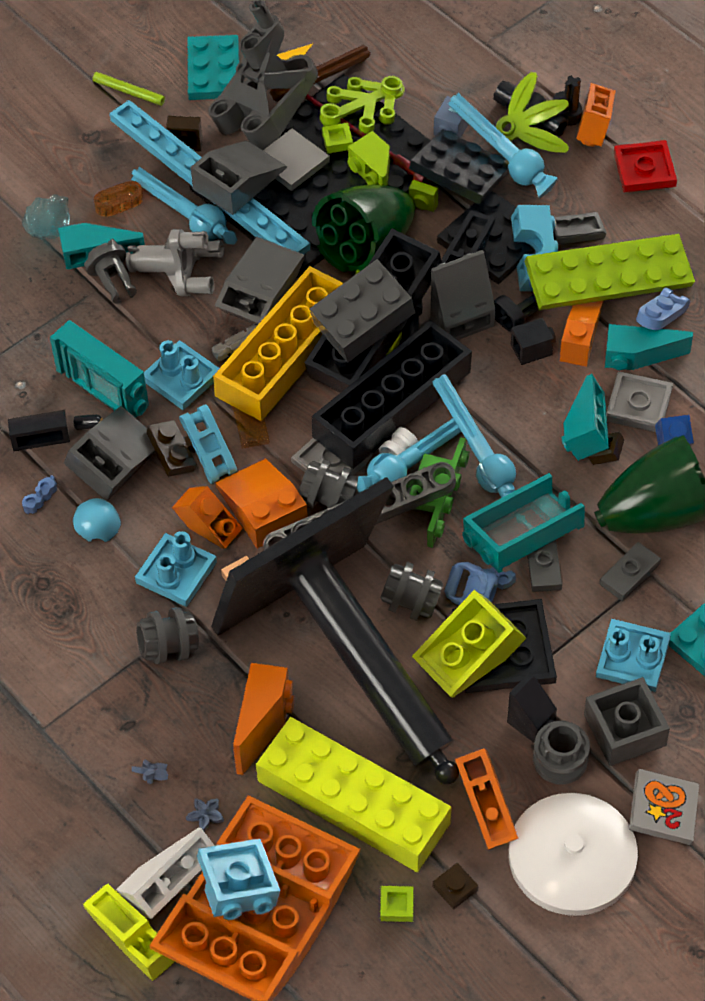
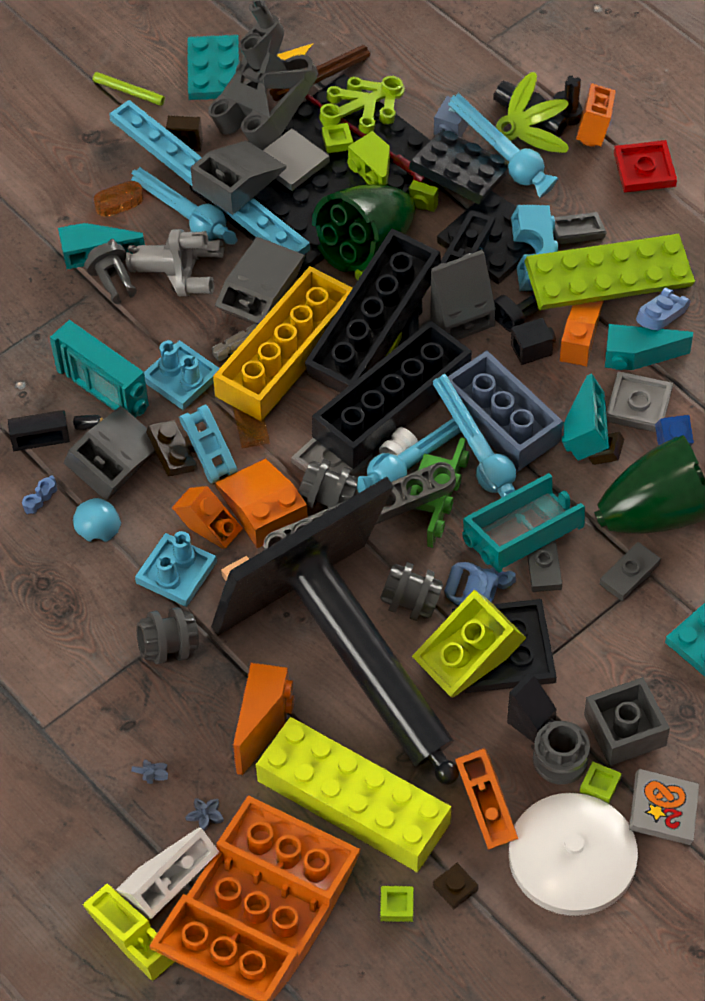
clear light blue hair [22,194,70,239] -> none
medium azure plate [197,839,280,920] -> none
dark grey brick [309,259,415,363] -> none
medium azure plate [596,619,671,692] -> none
none -> sand blue brick [448,350,563,471]
none -> lime plate [580,762,622,804]

